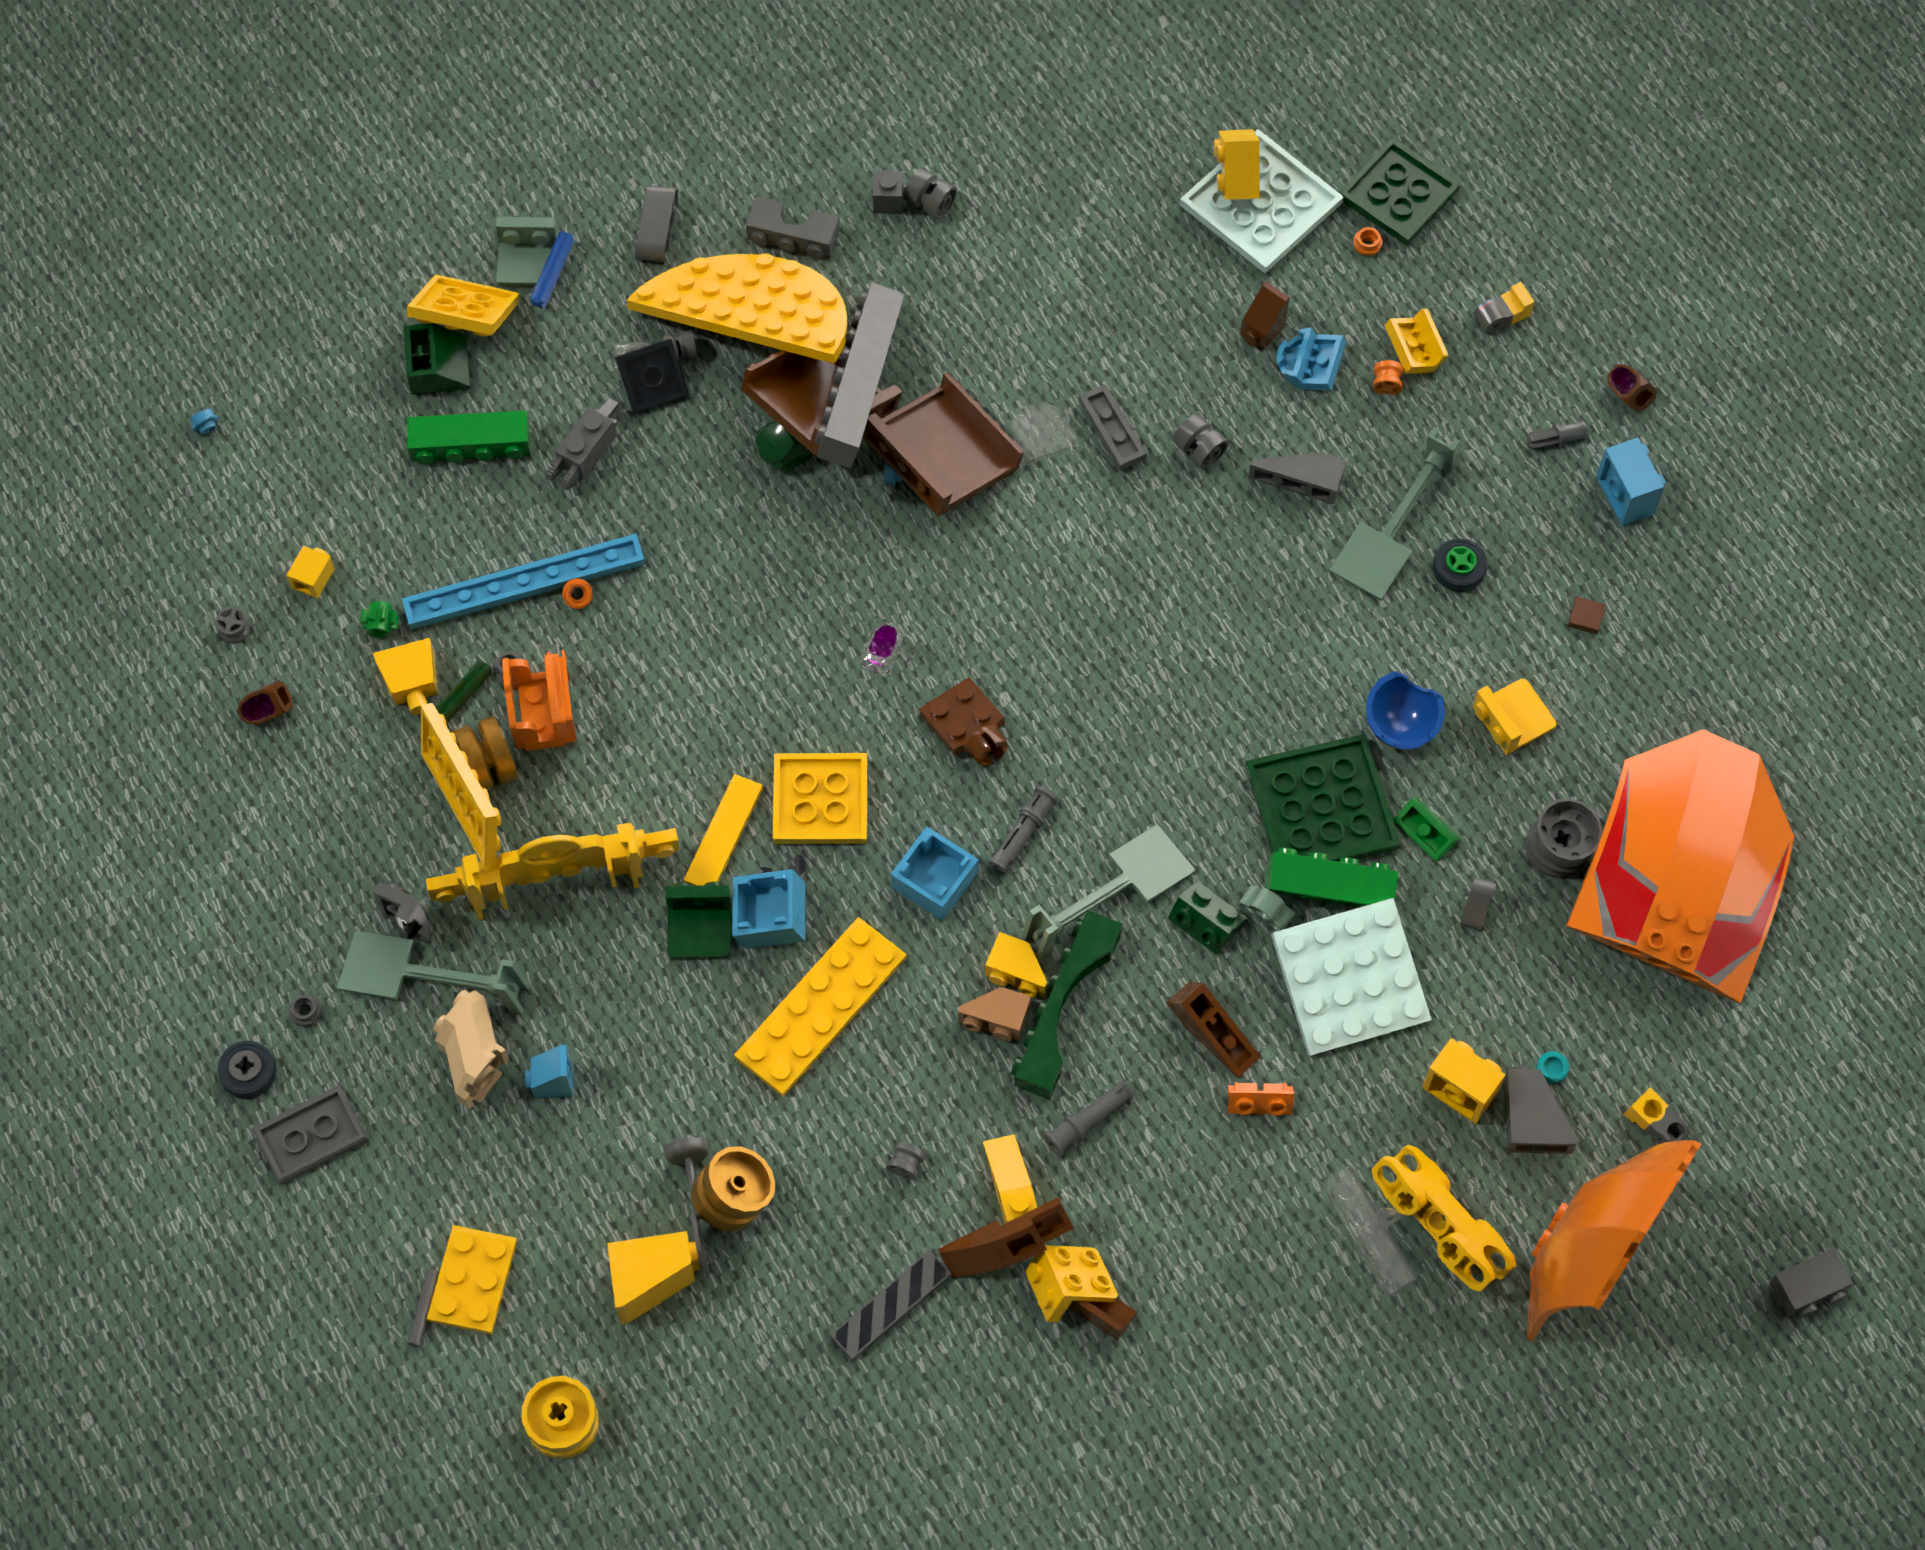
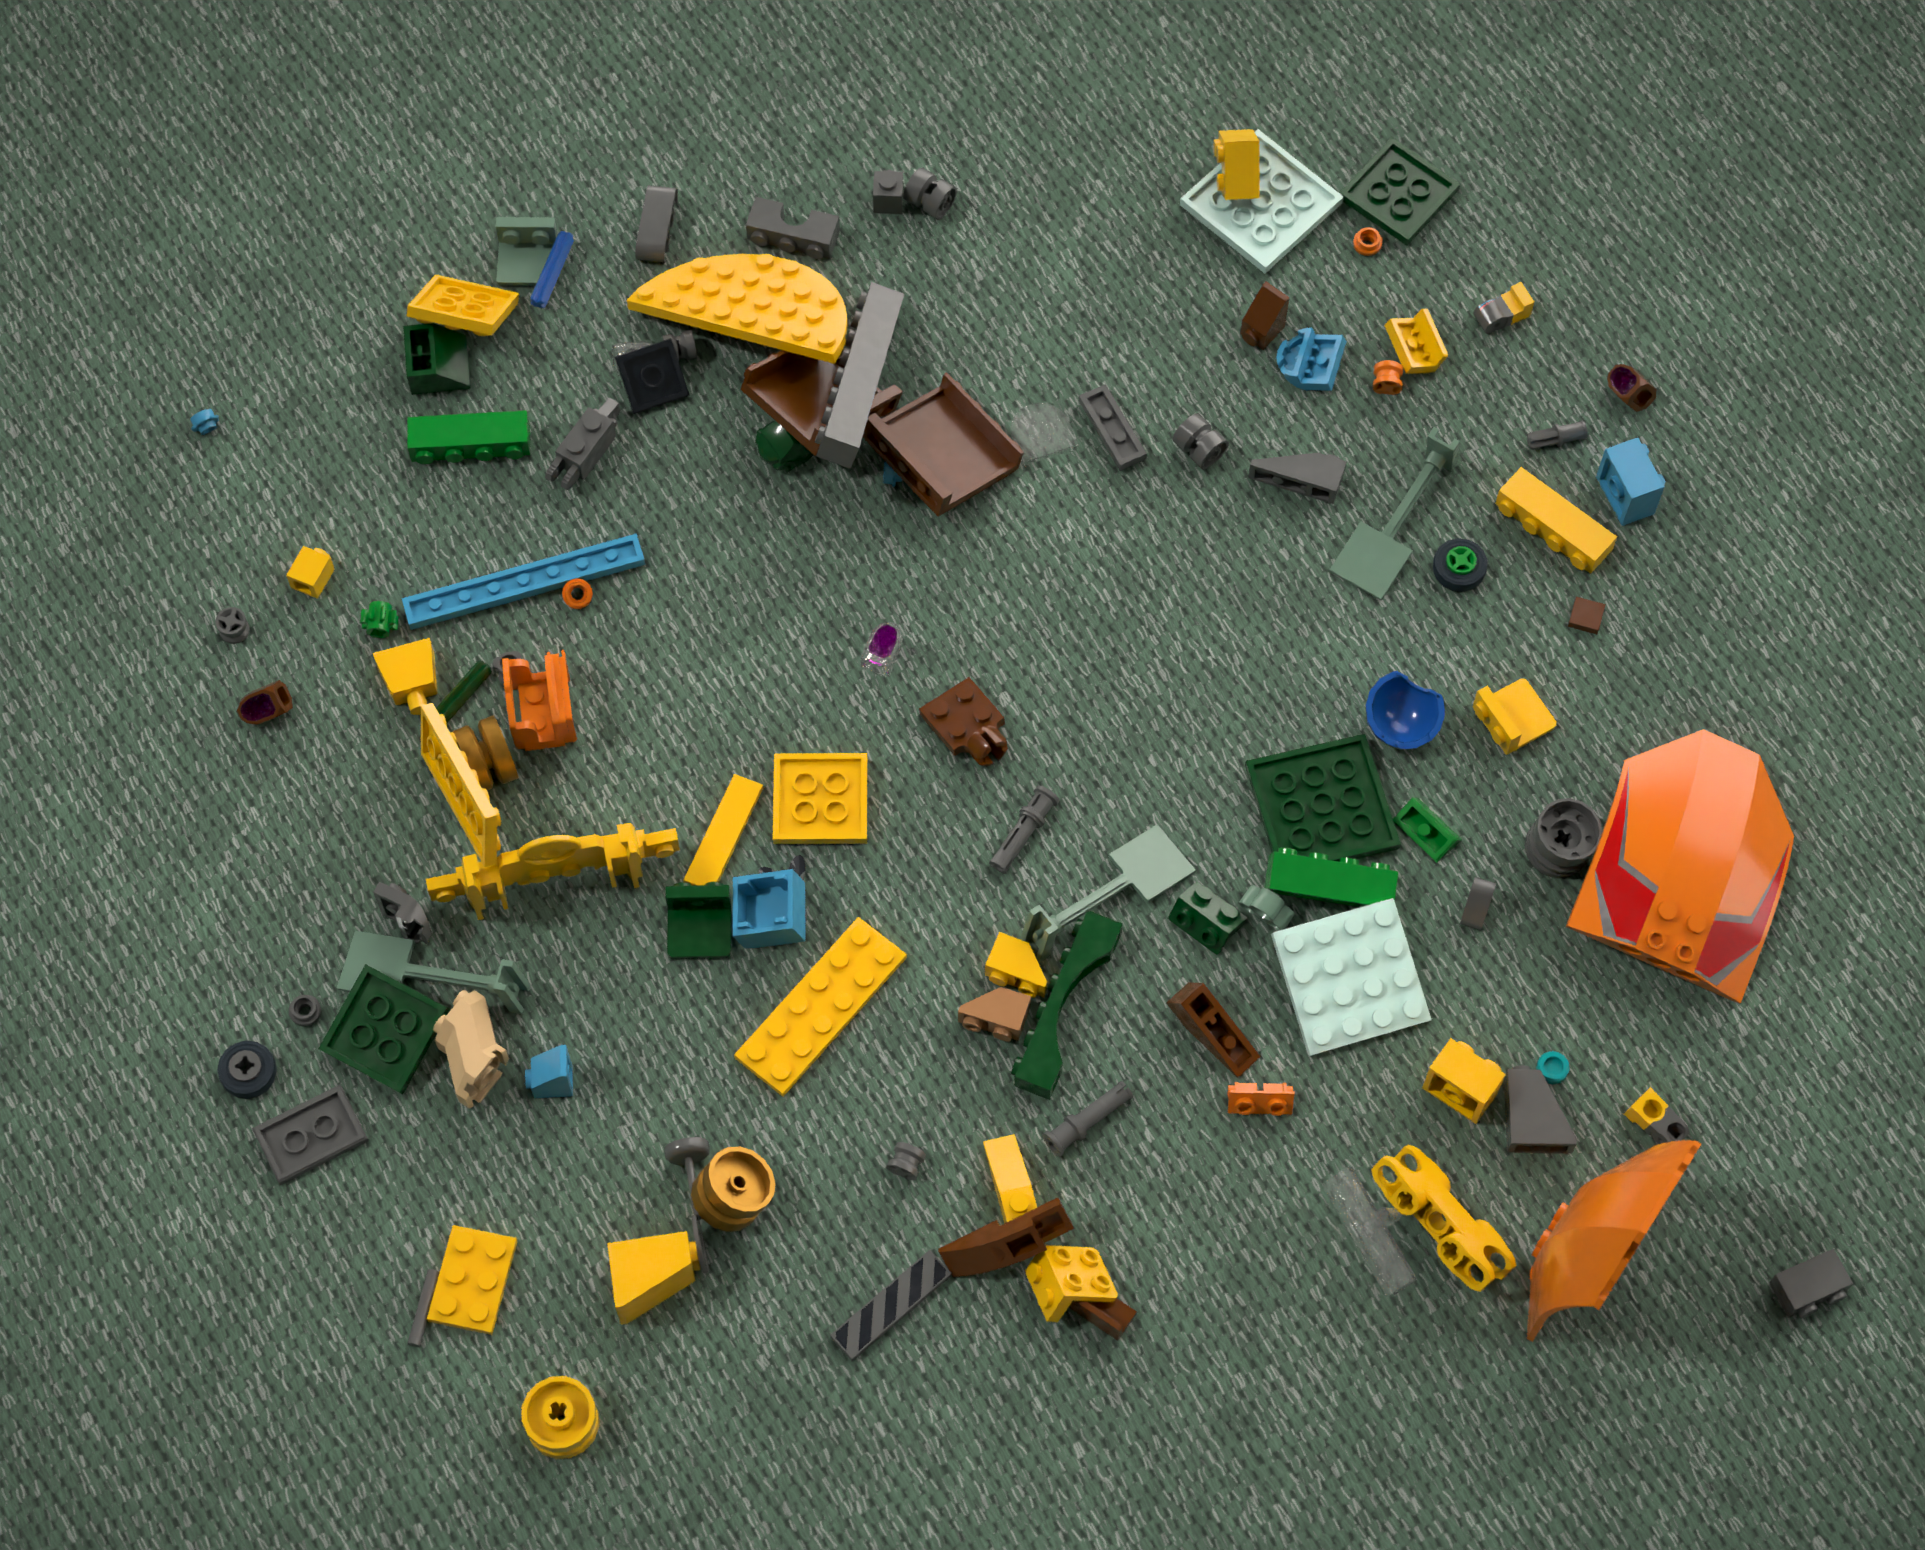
dark azure container [890,826,979,921] -> none
none -> dark green plate [318,964,450,1094]
none -> yellow brick [1495,467,1617,574]

